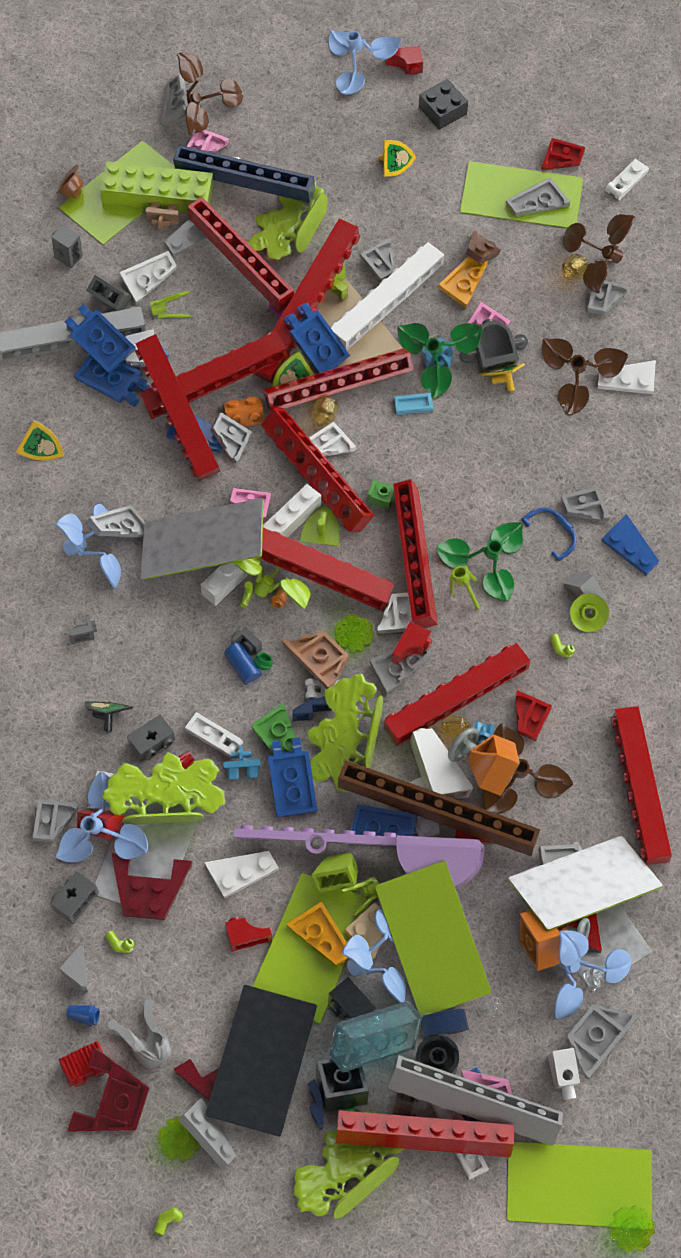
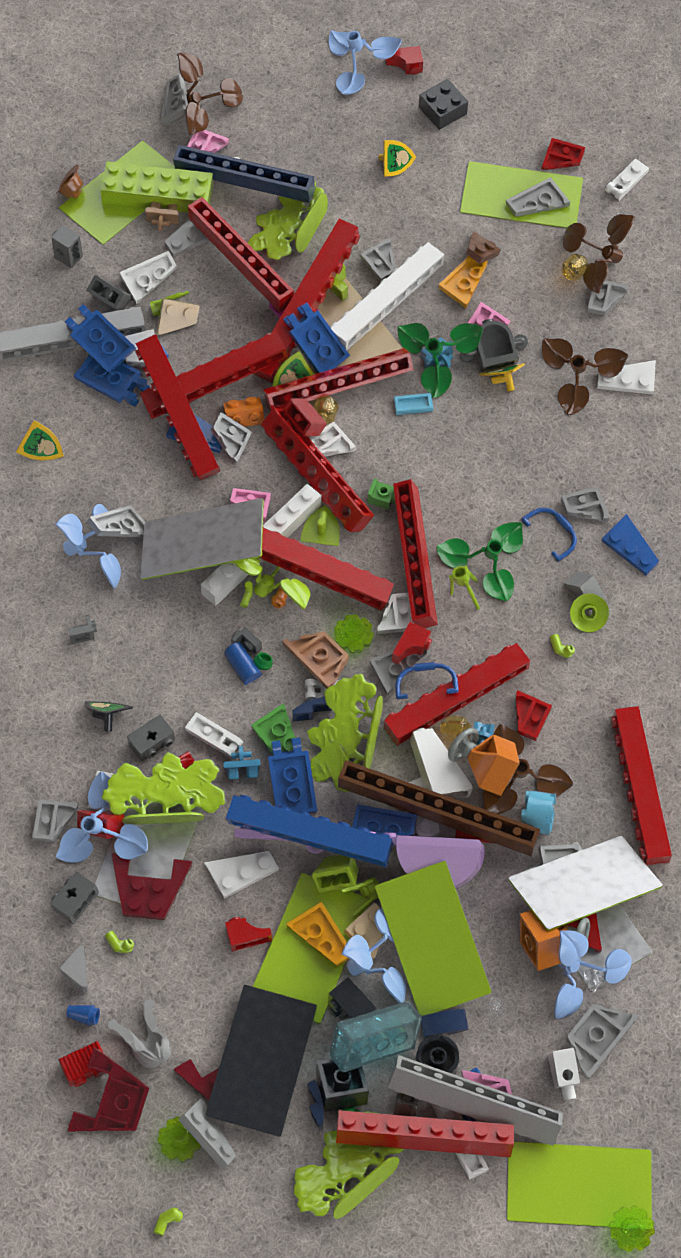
none -> tan wing [156,298,200,335]
none -> blue brick [226,795,393,867]
none -> red brick [283,398,327,436]
none -> blue piece [395,662,459,700]
none -> medium azure brick [521,791,556,835]

